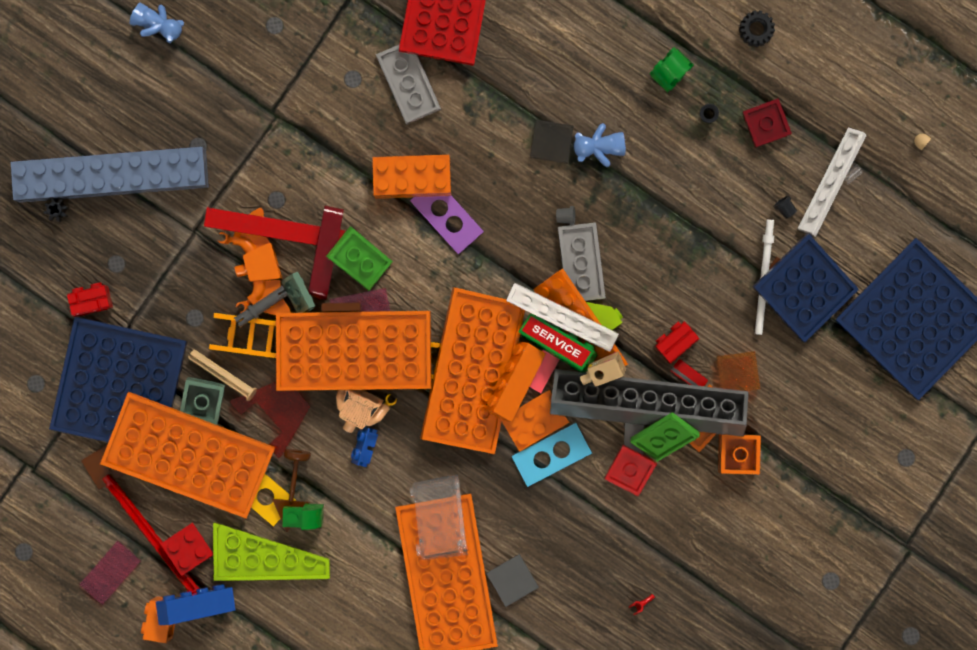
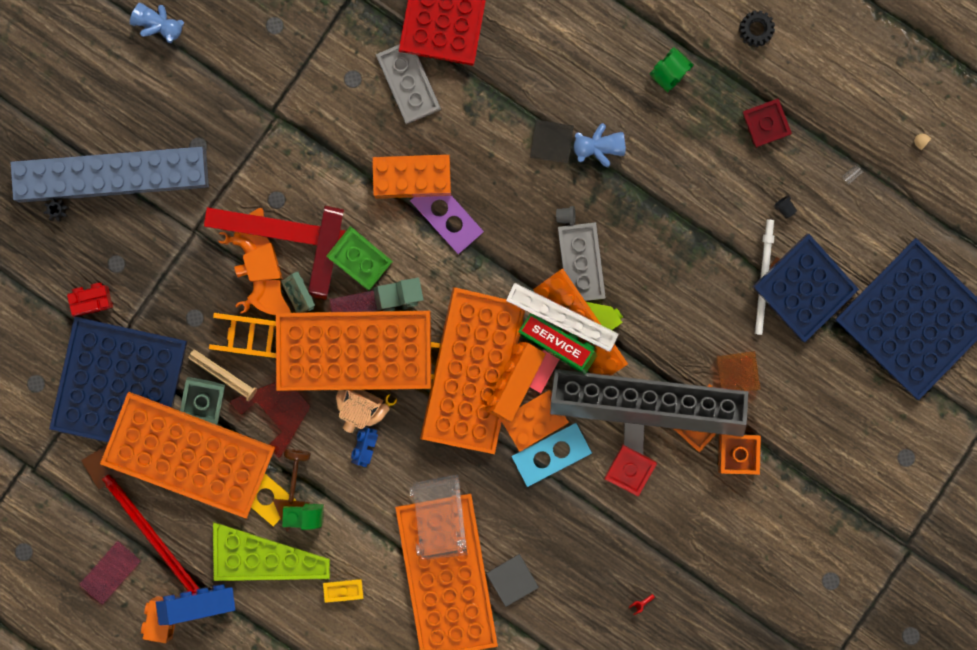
red plate [160,522,213,576] -> none
dark grey pin [234,285,289,328] -> none
reddish brown tile [321,302,363,312] -> none
tan torso [579,351,626,387] -> none
bright green tile [630,412,700,461] -> none
red brick [654,321,700,364] -> none
red sticker [671,359,708,386] -> none
black piece [699,104,719,123] -> none
white tile [798,128,866,237] -> none
none -> yellow plate [323,579,364,603]
none -> sand green brick [373,278,424,311]

